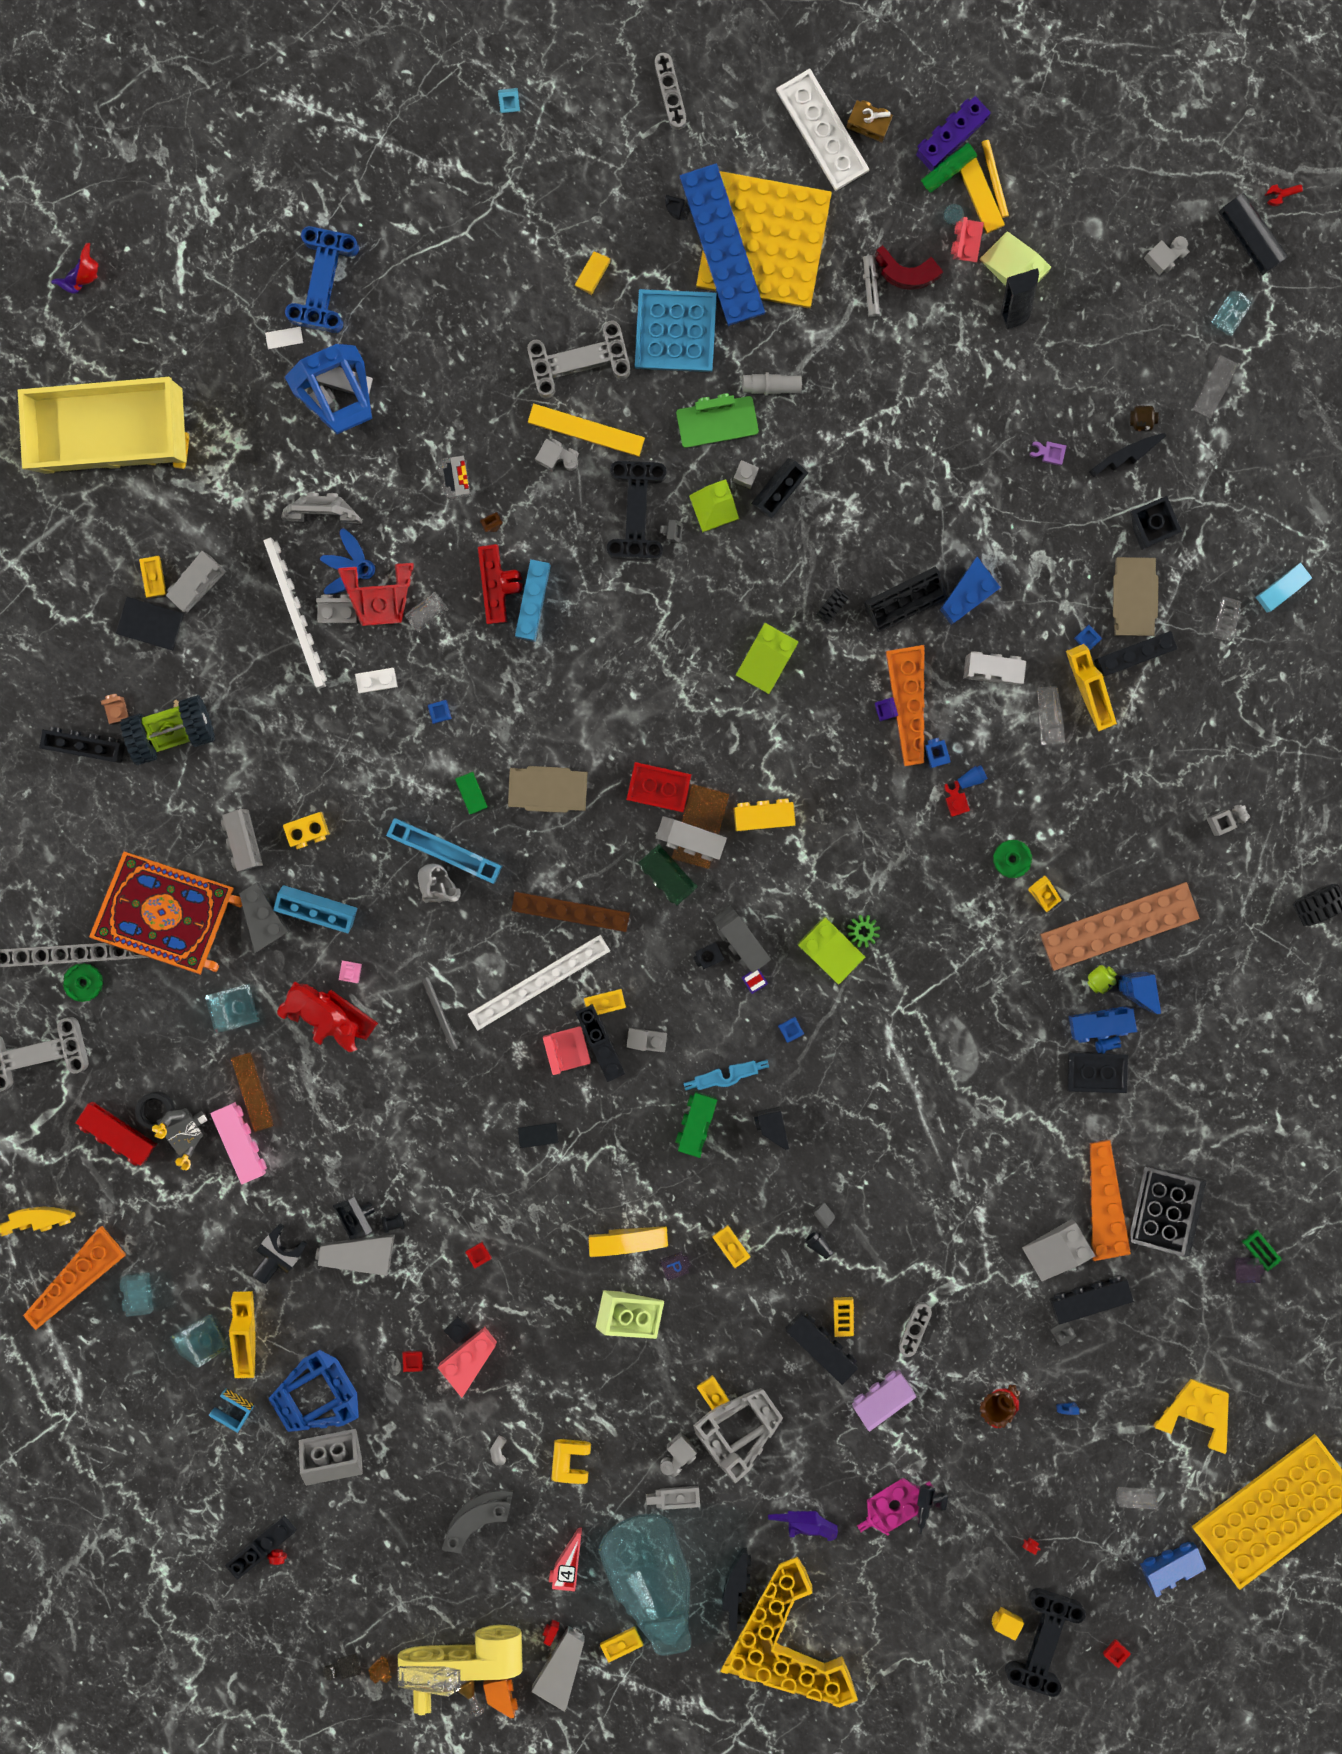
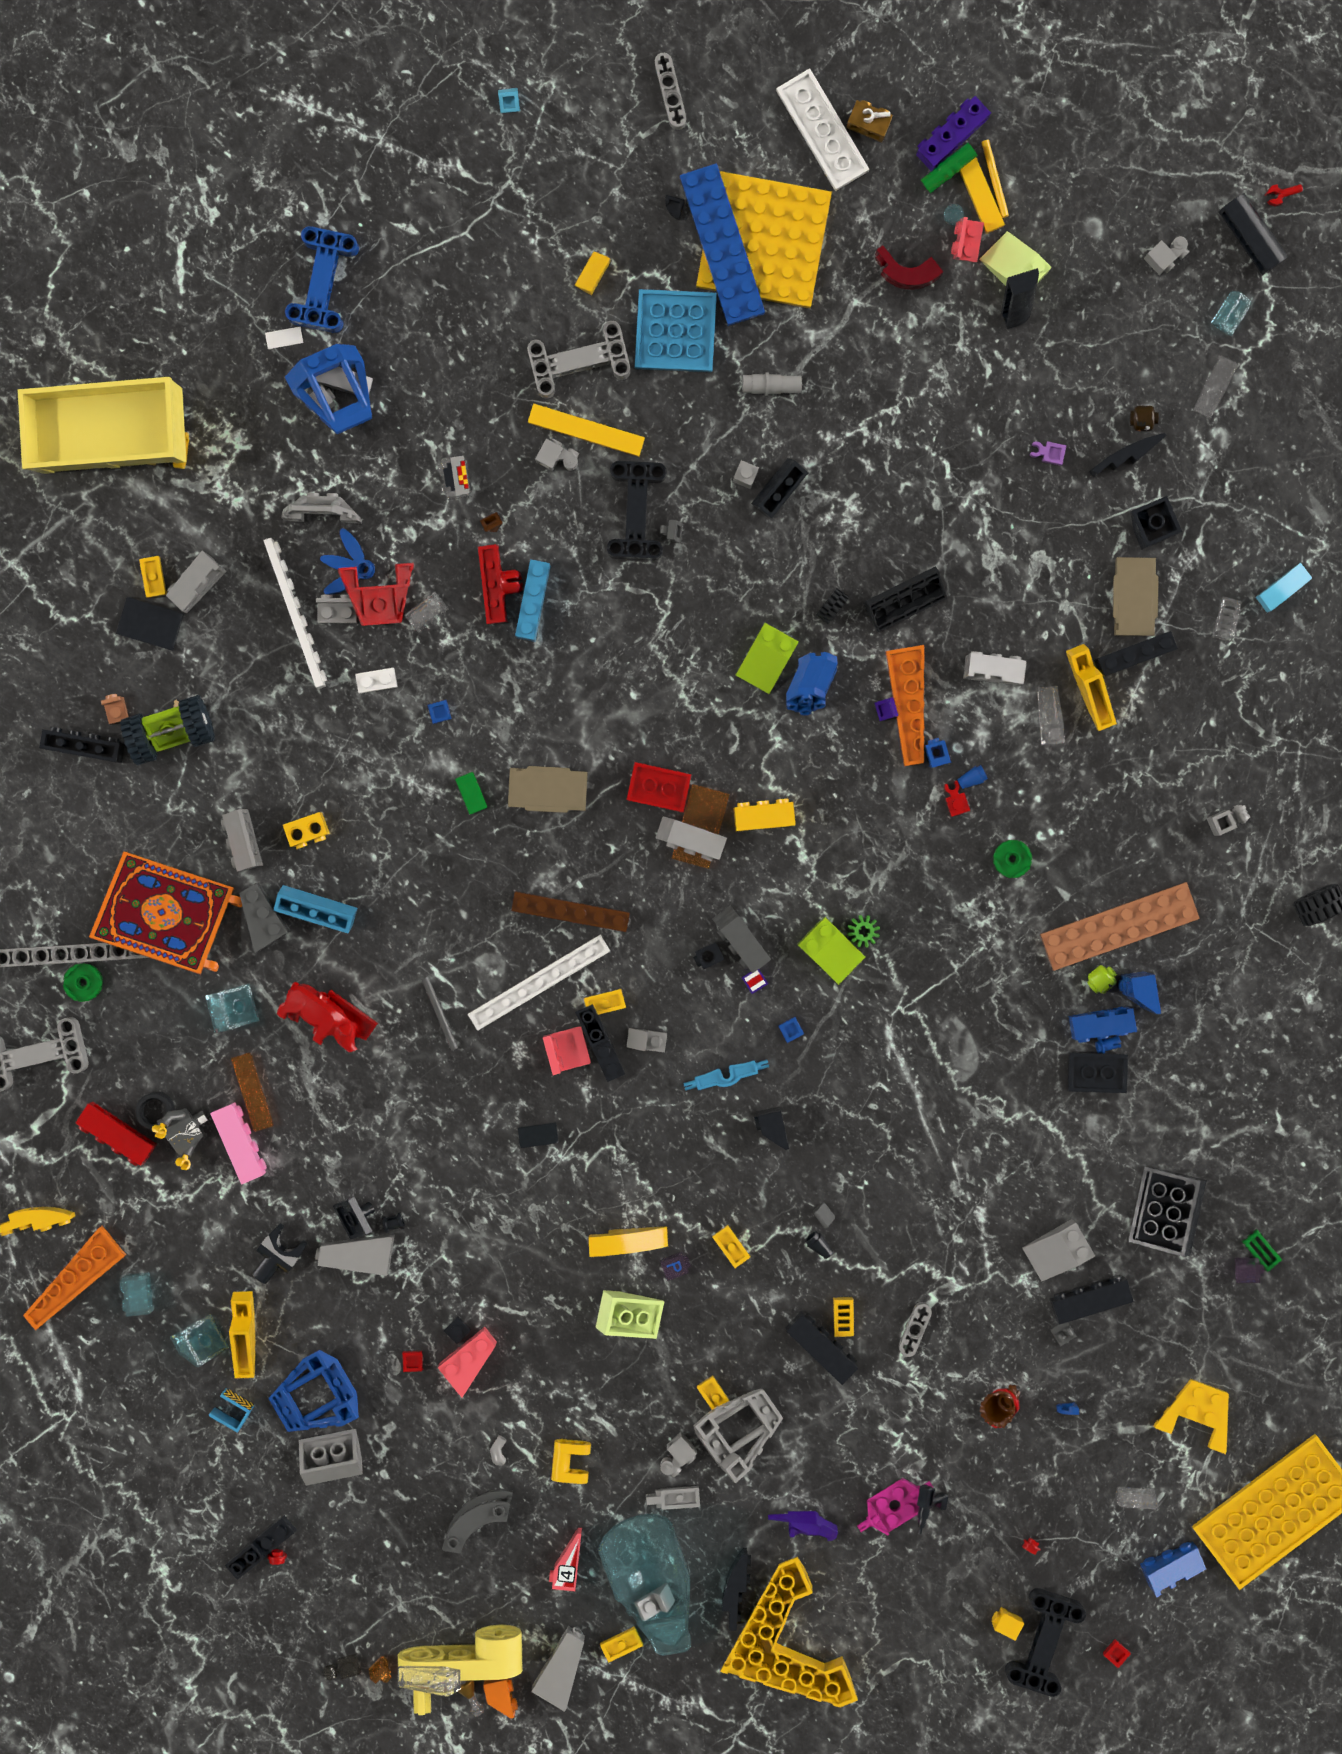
red hair [51,243,98,294] -> none
bright pink tile [339,960,362,983] -> none
dark azure arch [386,818,503,884] -> none
light grey head [418,864,461,903] -> none
red plate [465,1241,492,1268] -> none
red plate [542,1619,559,1646] -> none
clear green brick [638,844,698,906] -> none
green wedge [675,1091,717,1158] -> none
bright green bracket [676,393,759,448] -> none
lime slope [689,479,739,533] -> none
lavender slope [852,1369,916,1432] -> none
light grey pin [863,255,880,317] -> none
blue wedge [940,557,1001,625] -> none
yellow slope [1028,876,1061,912] -> none
blue tile [1074,625,1102,651] -> none
orange wing [1090,1140,1131,1261] -> none
none -> light grey slope [634,1583,675,1621]
none -> blue brick [786,652,838,715]

